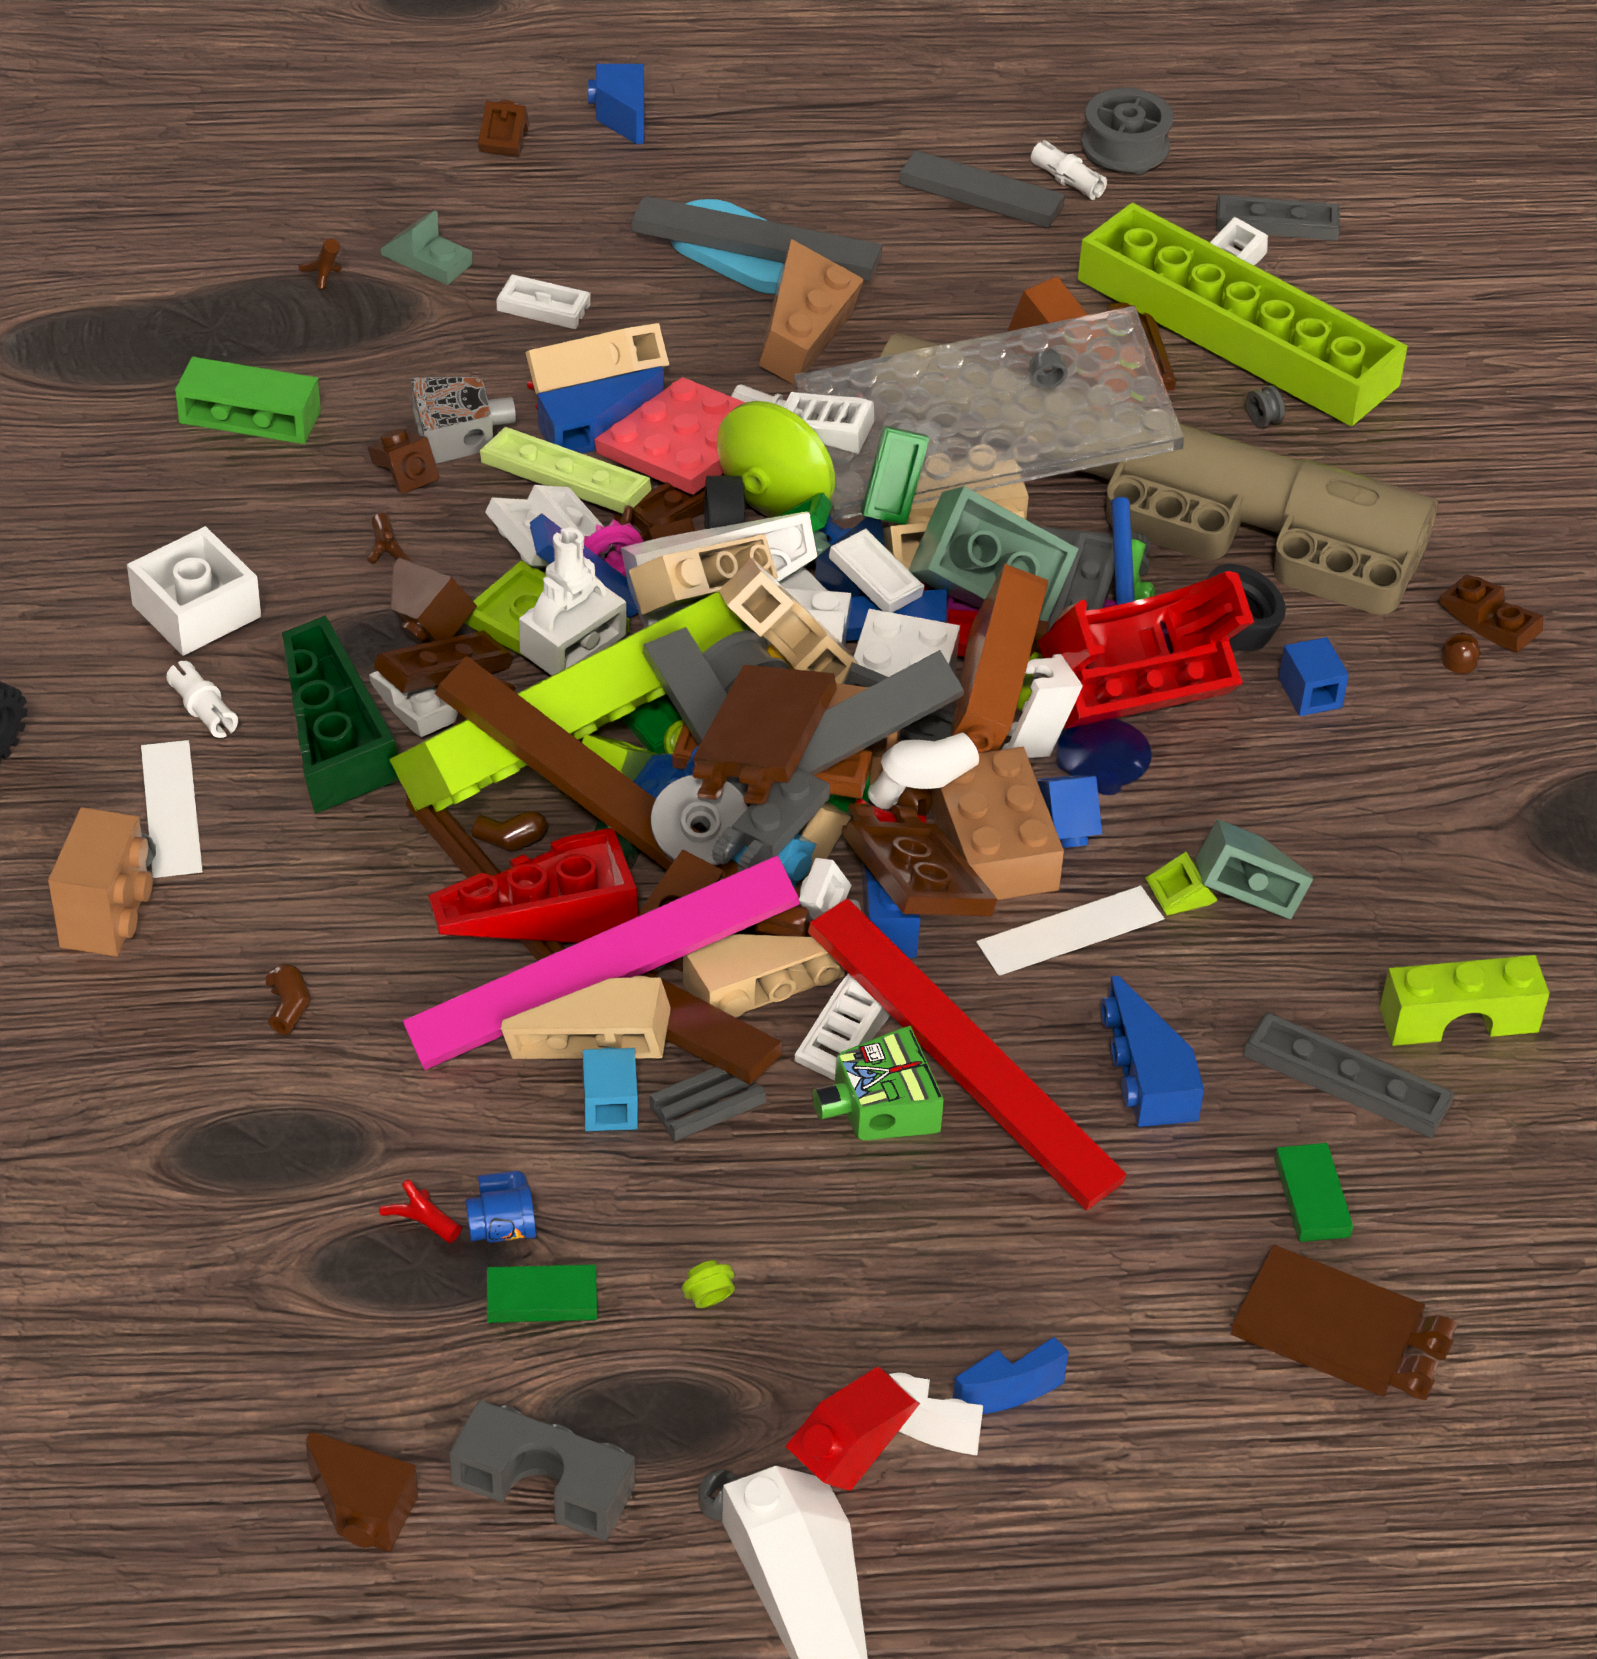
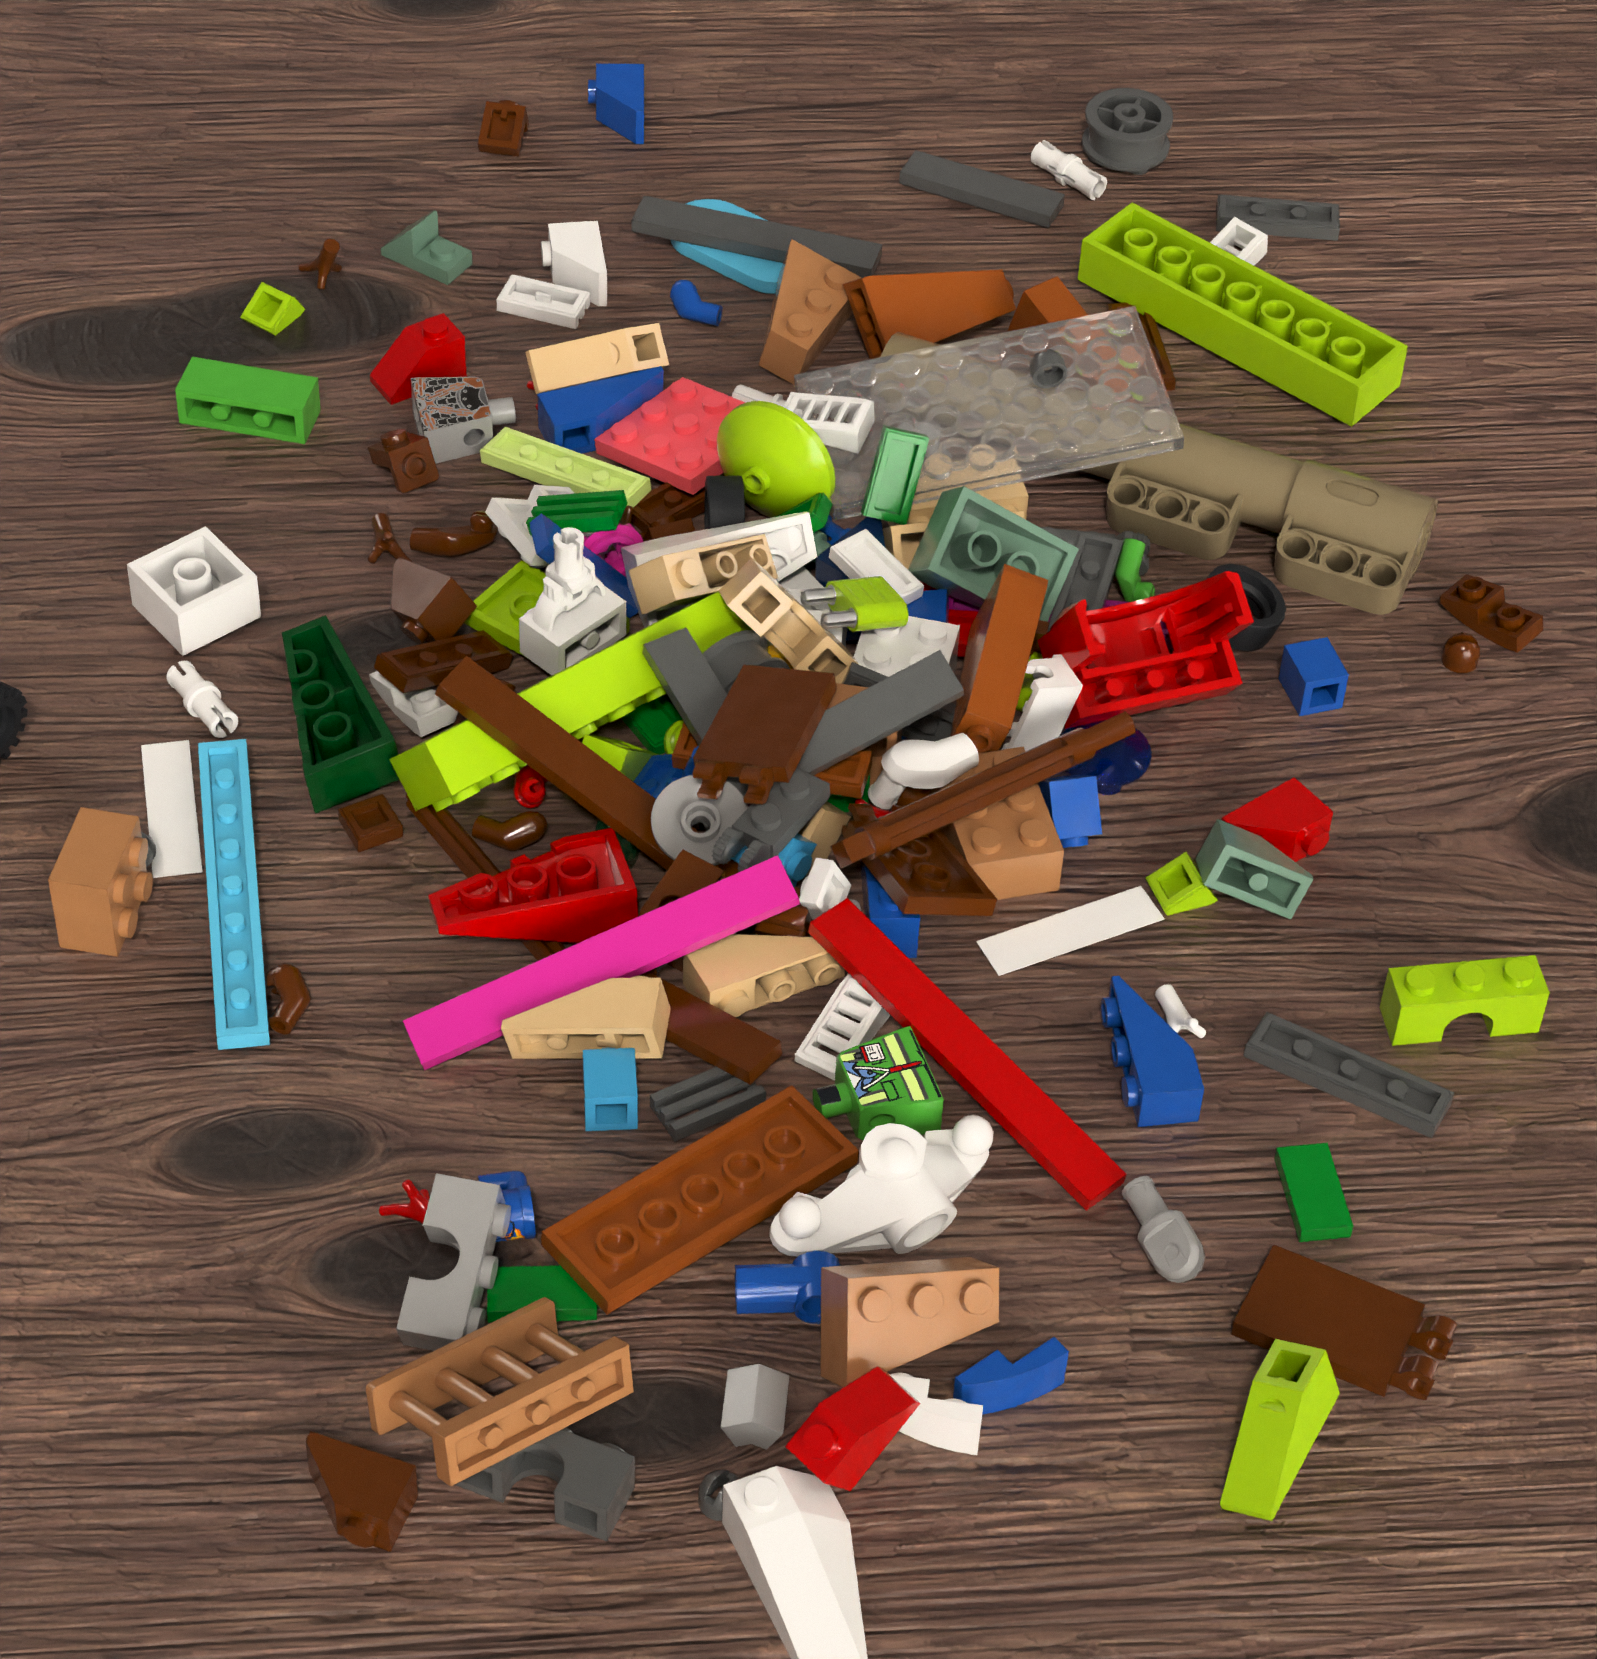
lime plate [681,1260,735,1308] -> none
blue bar [1111,497,1135,605] -> none
dark grey bush [1246,385,1285,428] -> none
none -> medium azure plate [198,739,270,1050]
none -> lime slope [240,282,305,336]
none -> reddish brown tile [338,794,403,853]
none -> medium nougat fence [366,1297,634,1486]
none -> red slope [370,313,467,405]
none -> light grey arch [396,1173,511,1351]
none -> reddish brown arm [410,511,497,556]
none -> red arm [513,765,548,808]
none -> green tile [526,490,628,536]
none -> white slope [541,221,607,306]
none -> dark orange plate [541,1085,859,1315]
none -> blue arm [670,280,723,326]
none -> light grey piece [721,1364,790,1450]
none -> blue piece [735,1251,840,1324]
none -> white piece [769,1114,994,1257]
none -> lime piece [800,576,909,632]
none -> wedge [821,1257,999,1388]
none -> reddish brown piece [830,711,1136,868]
none -> dark orange slope [843,269,1016,365]
none -> light grey arm [1122,1176,1205,1283]
none -> white bar [1155,984,1206,1038]
none -> lime slope [1220,1339,1340,1521]
none -> red slope [1221,777,1333,862]

